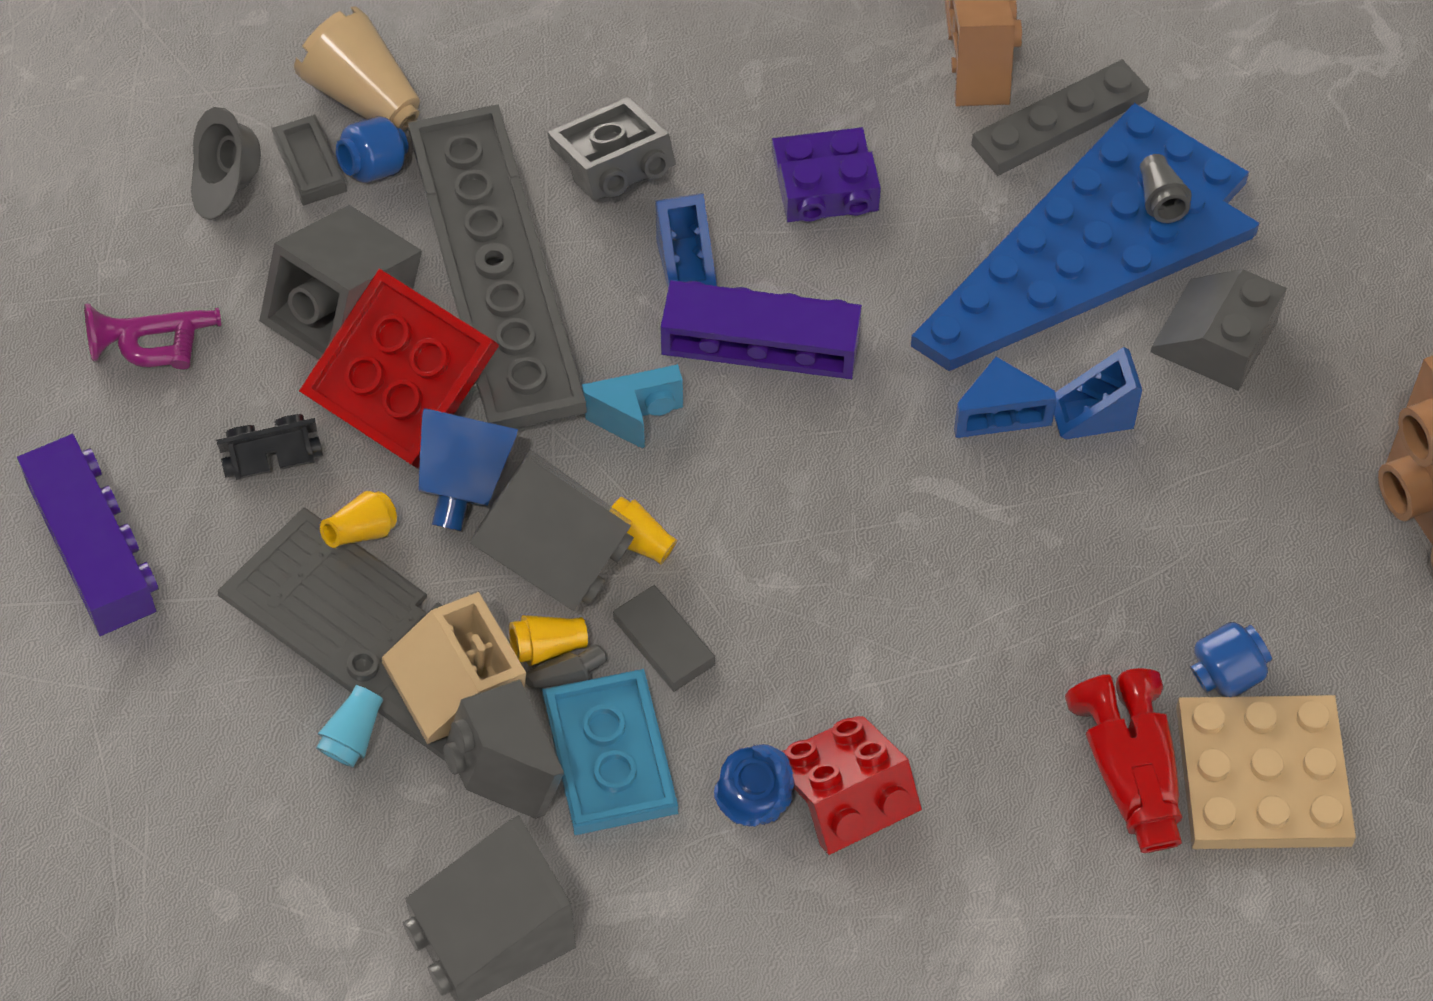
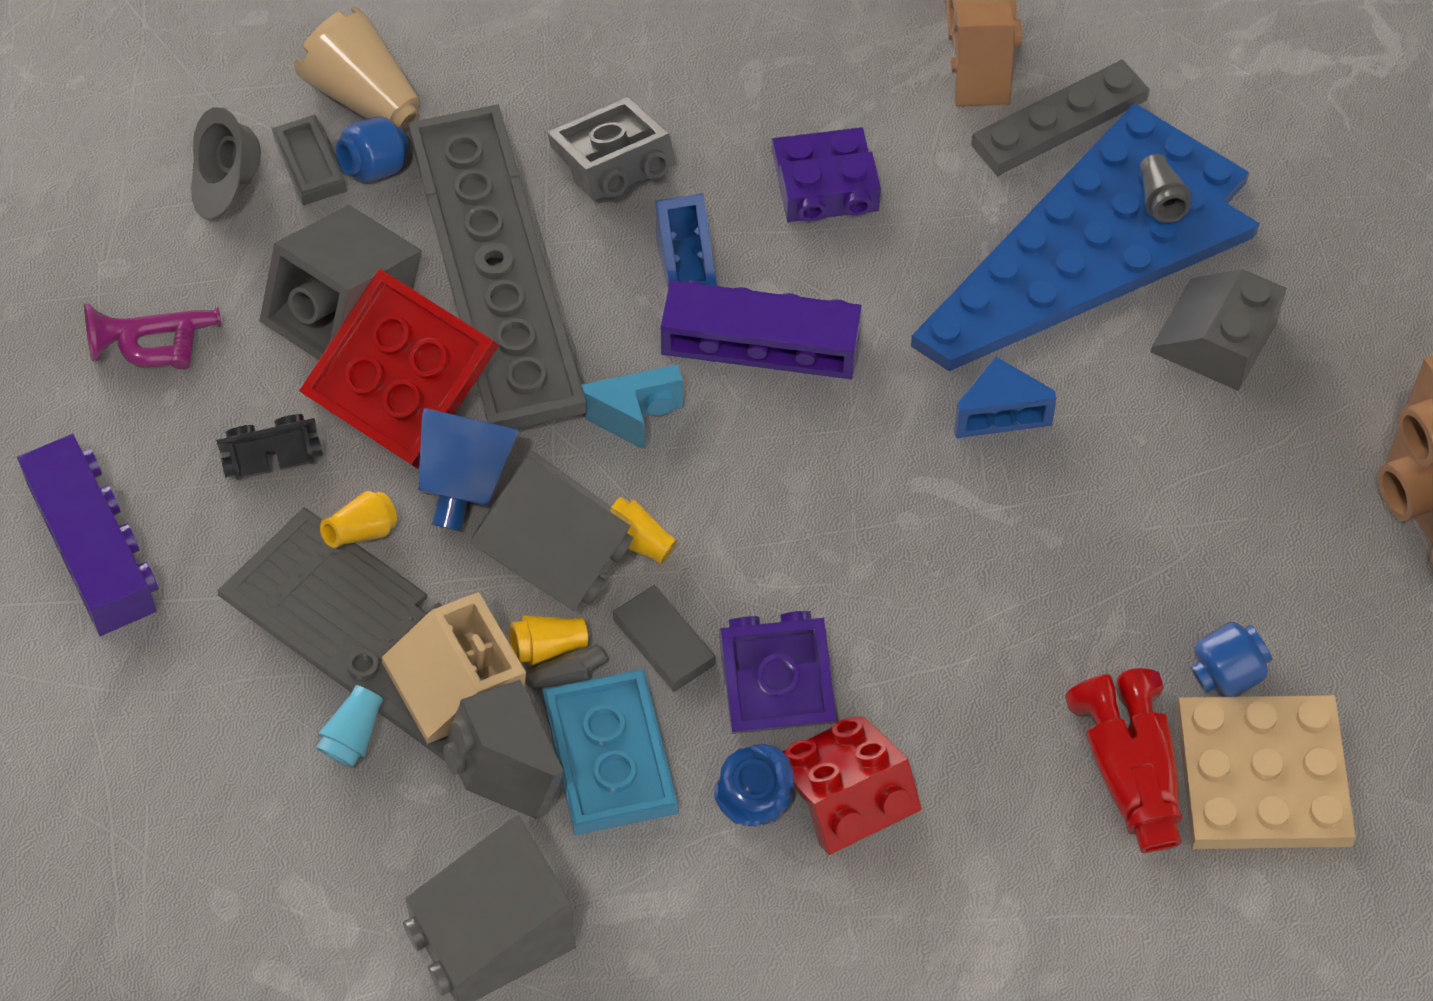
blue slope [1054,347,1142,439] -> none
none -> dark purple plate [719,611,837,734]

